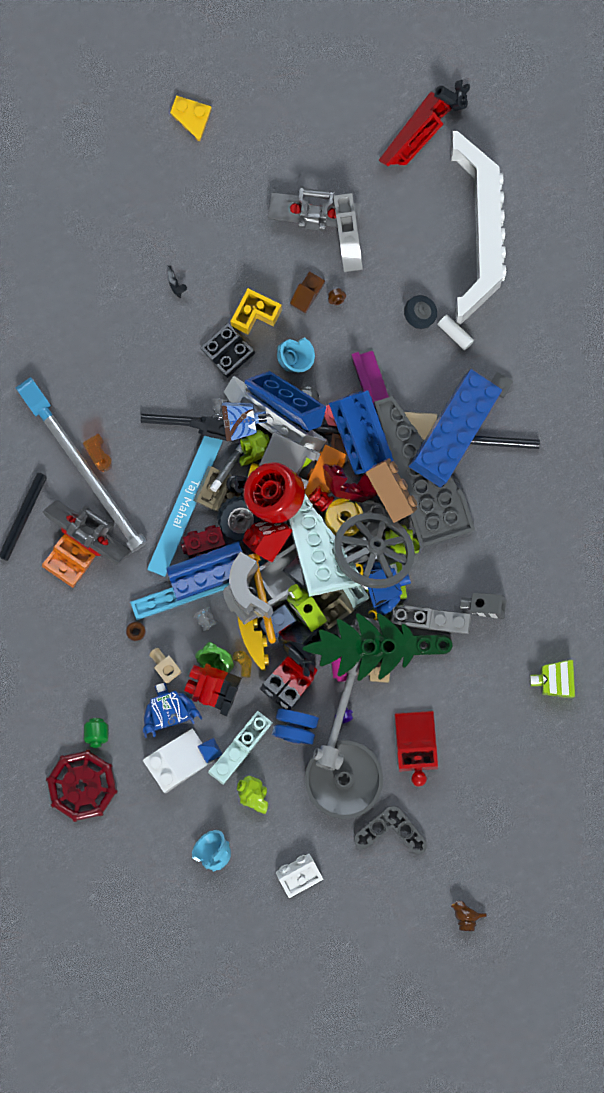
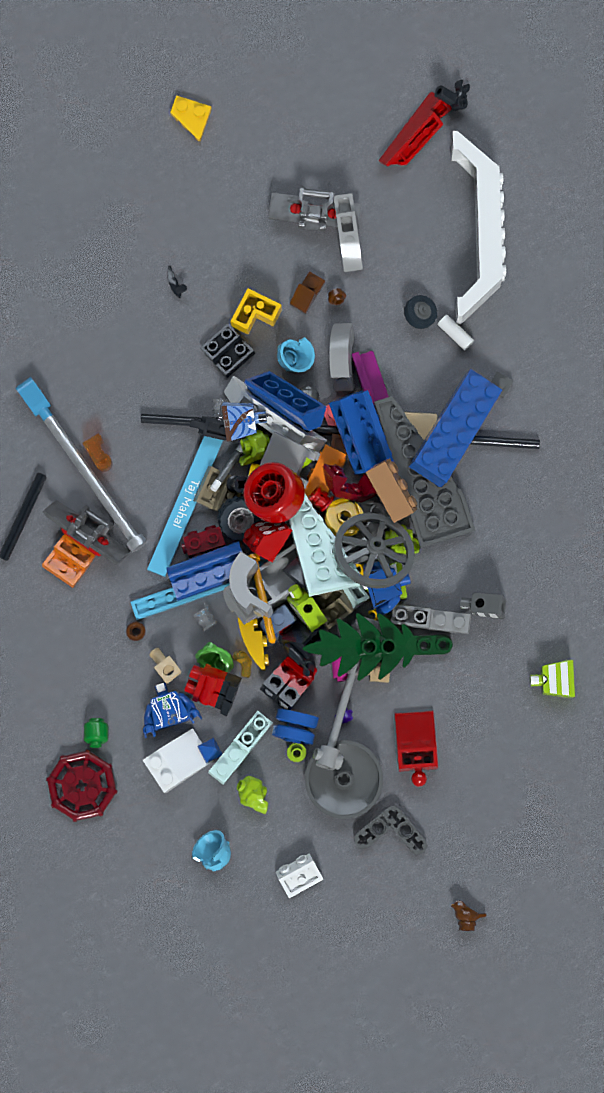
none -> lime plate [287,743,306,762]
none -> light grey arch [329,323,355,392]

